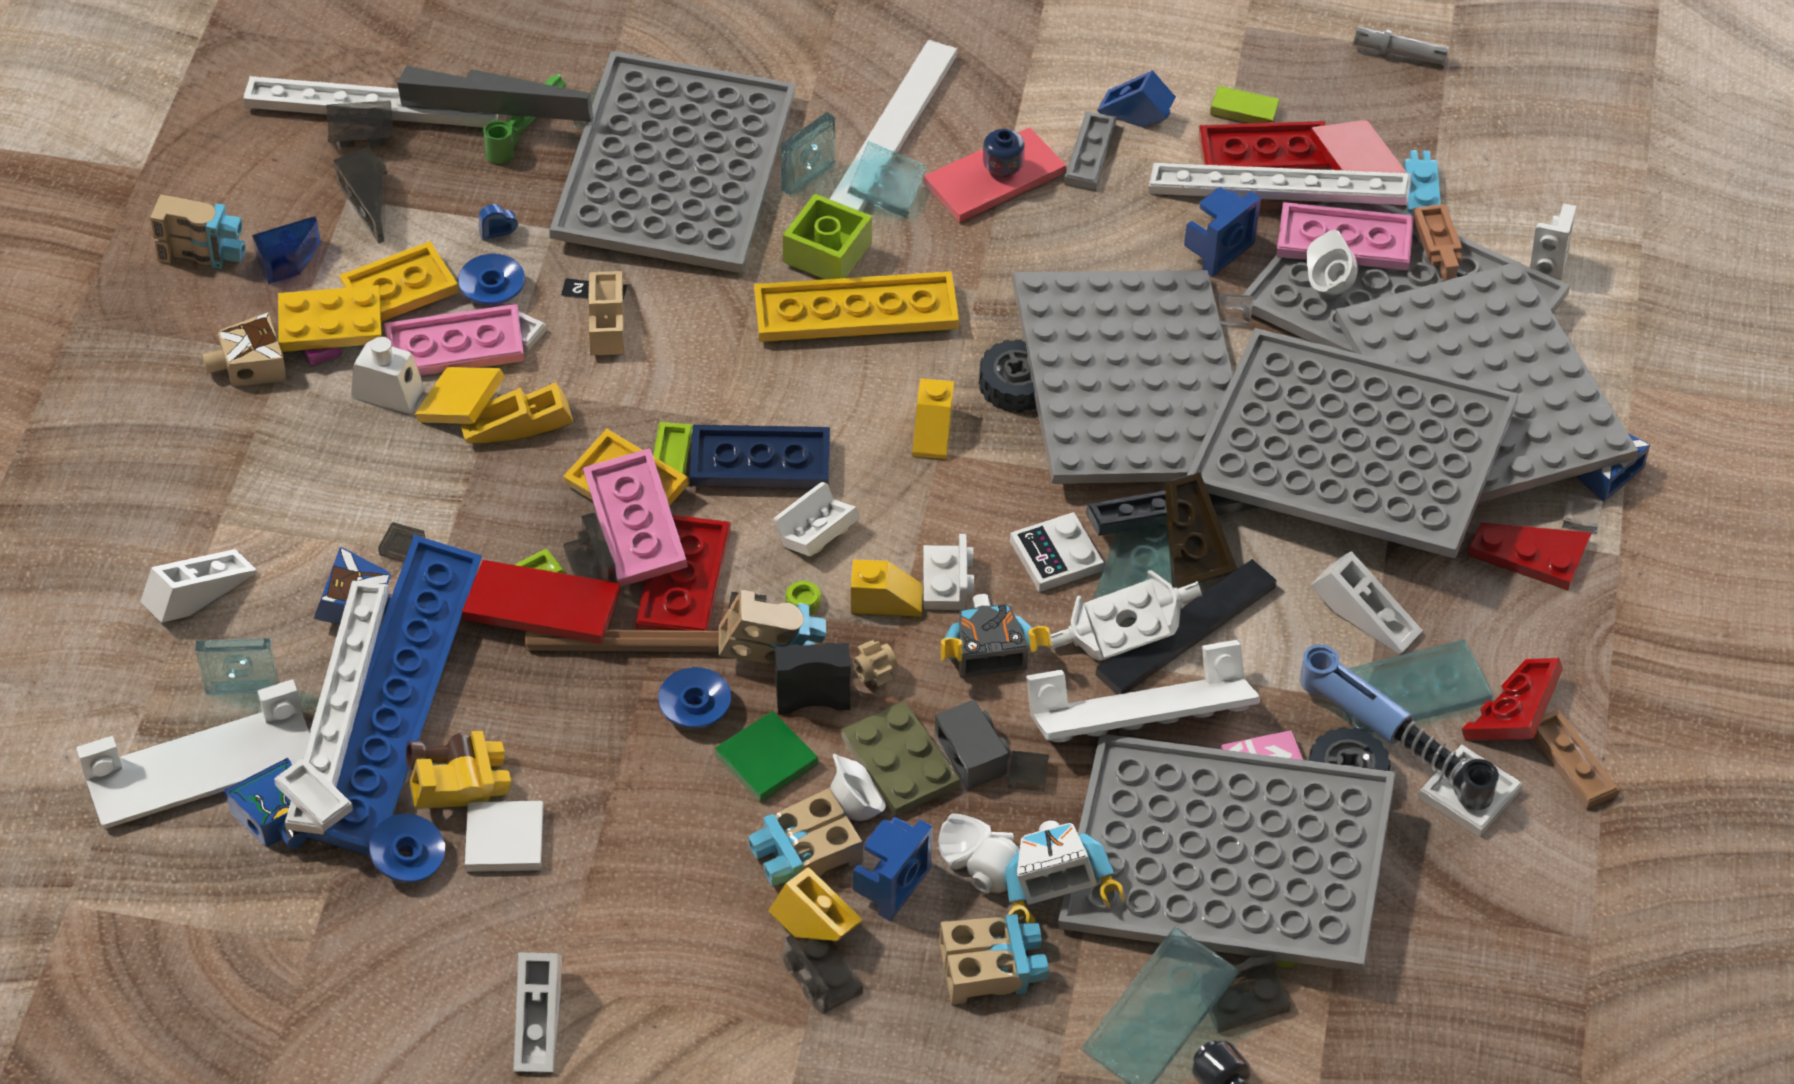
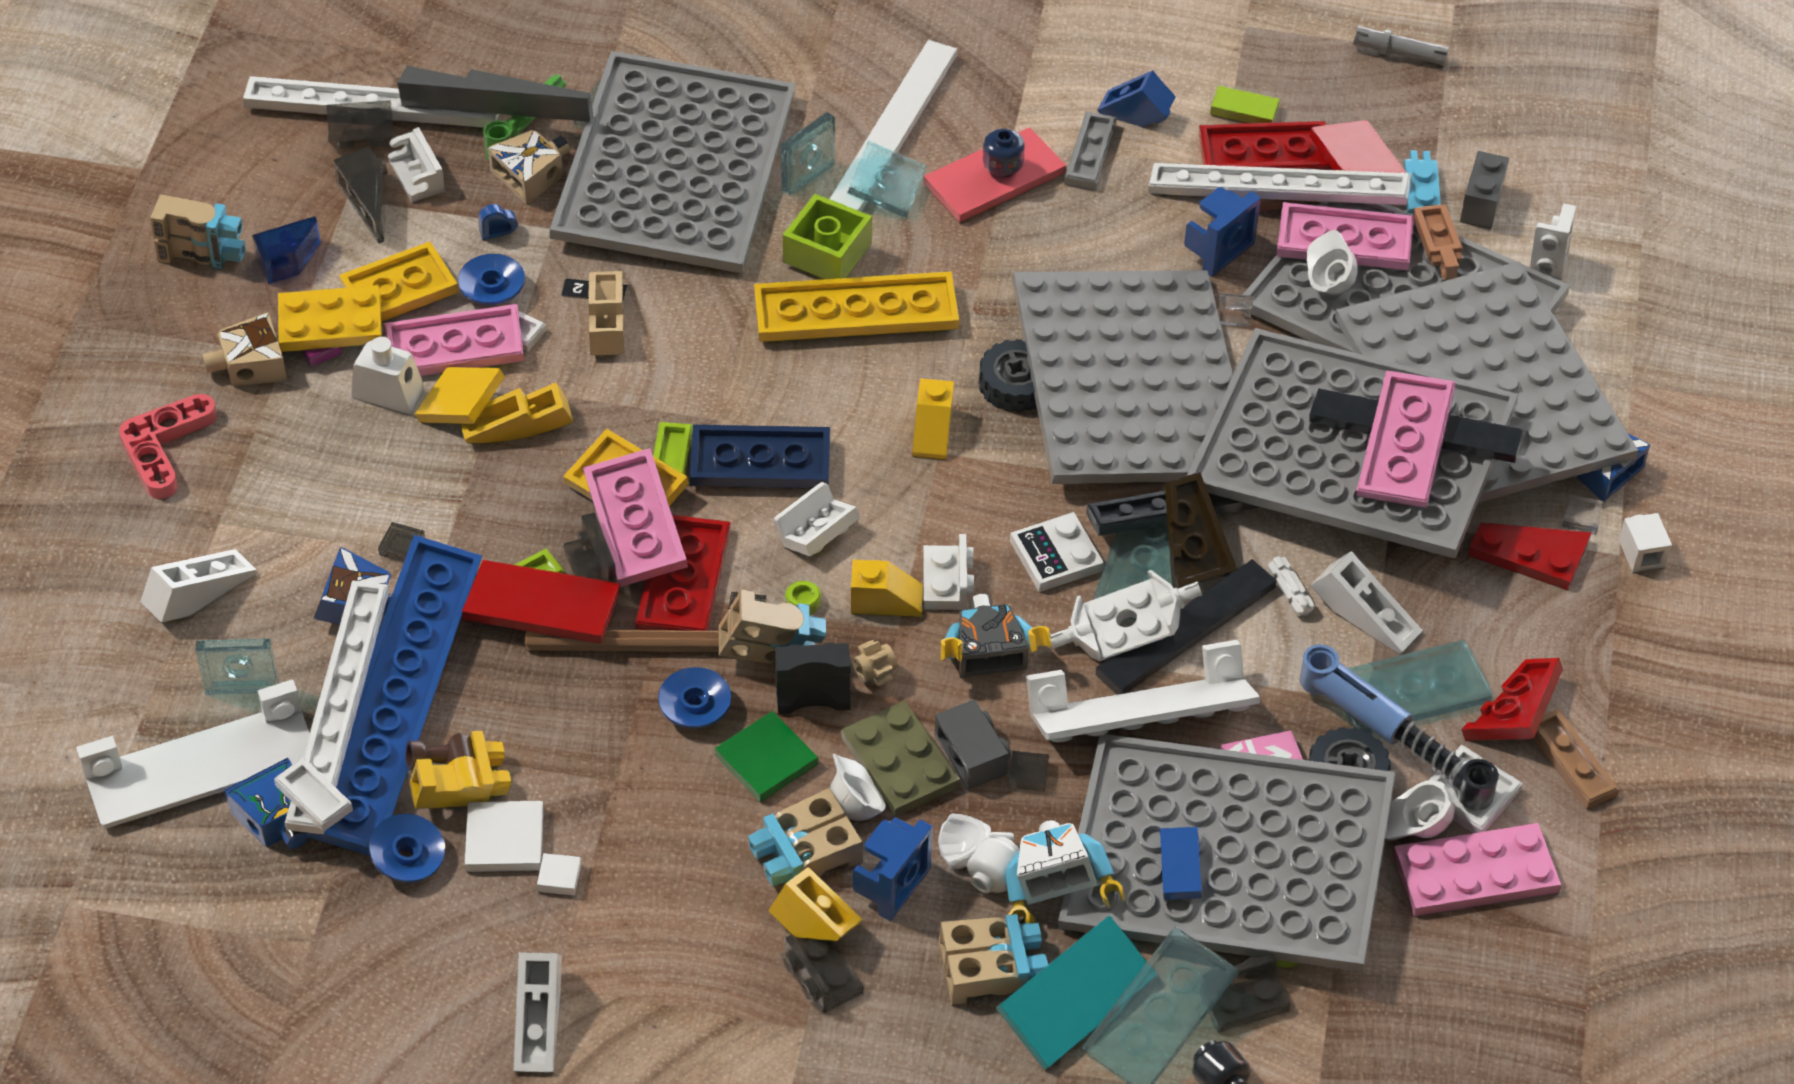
none -> coral beam [119,394,217,499]
none -> white hinge [388,127,445,202]
none -> tan torso [488,130,570,205]
none -> white tile [537,853,581,896]
none -> teal tile [996,915,1158,1070]
none -> blue tile [1160,827,1202,900]
none -> white axle [1268,556,1315,617]
none -> black tile [1309,388,1524,463]
none -> bright pink tile [1357,370,1456,508]
none -> white piece [1385,780,1455,841]
none -> bright pink plate [1393,823,1561,916]
none -> dark grey brick [1460,151,1509,229]
none -> white brick [1619,513,1672,572]

